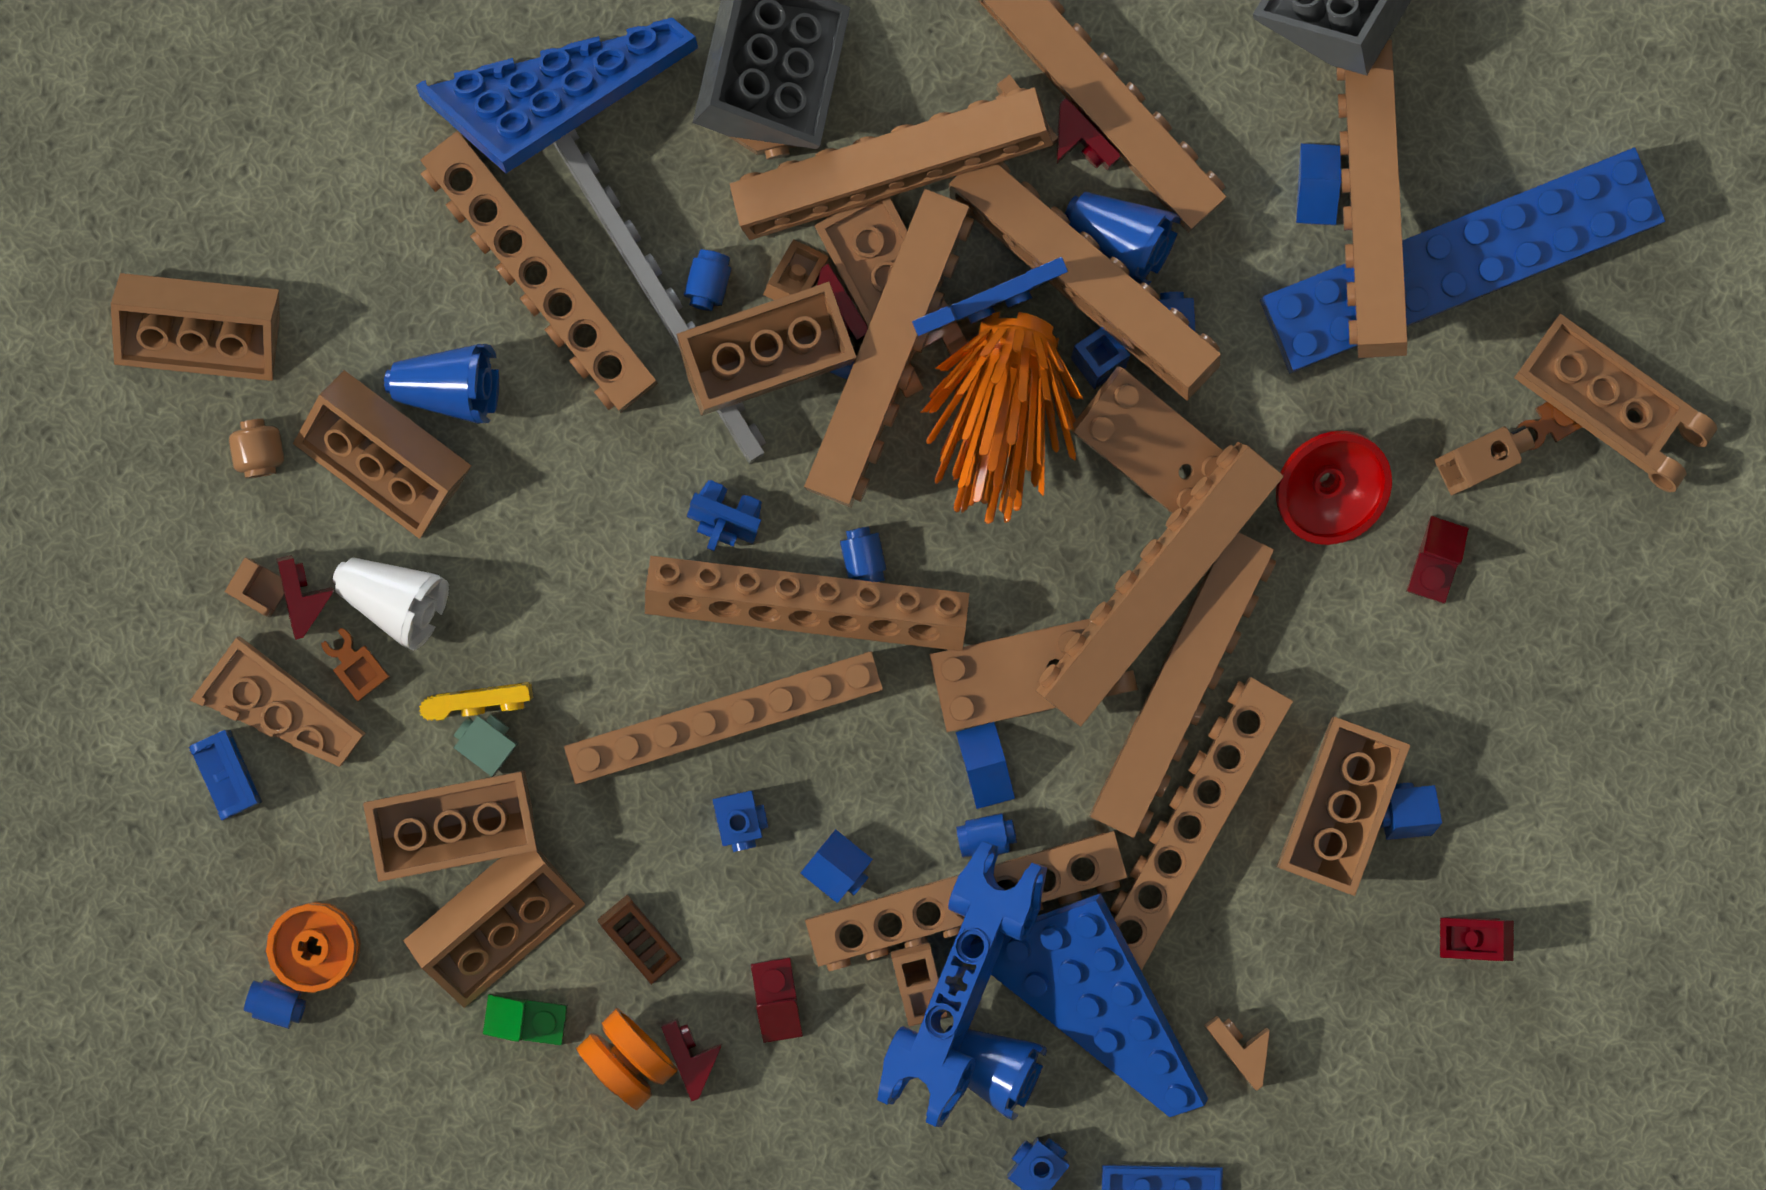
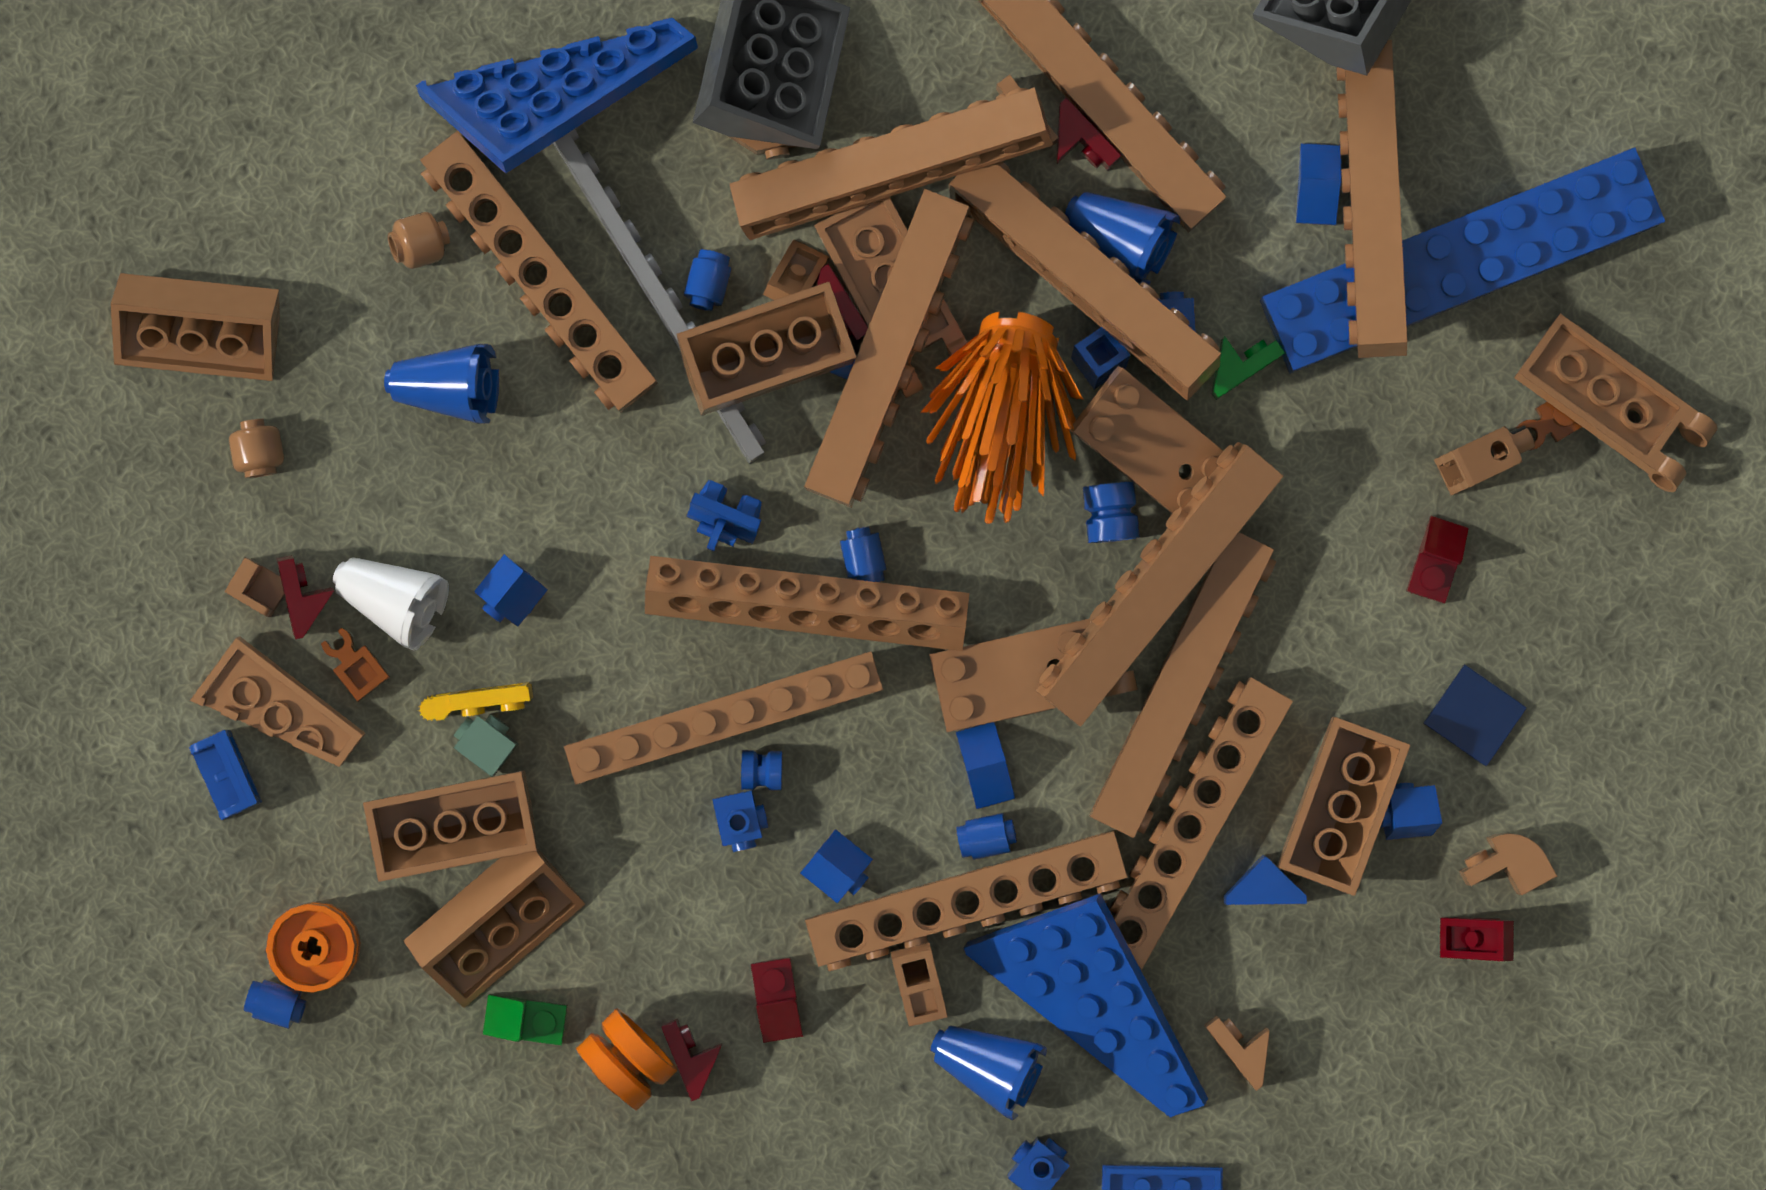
medium nougat slope [293,370,472,539] -> none
reddish brown slope [597,895,682,985] -> none
blue piece [877,841,1047,1127] -> none
blue wing [912,257,1068,336] -> none
red dish [1276,431,1392,545] -> none
none -> medium nougat head [388,212,450,269]
none -> blue brick [474,554,548,627]
none -> blue wheel [741,750,783,790]
none -> blue wheel [1083,482,1140,543]
none -> green slope [1211,336,1285,400]
none -> blue slope [1223,855,1307,905]
none -> dark blue piece [1423,664,1527,767]
none -> medium nougat brick [1459,833,1557,895]

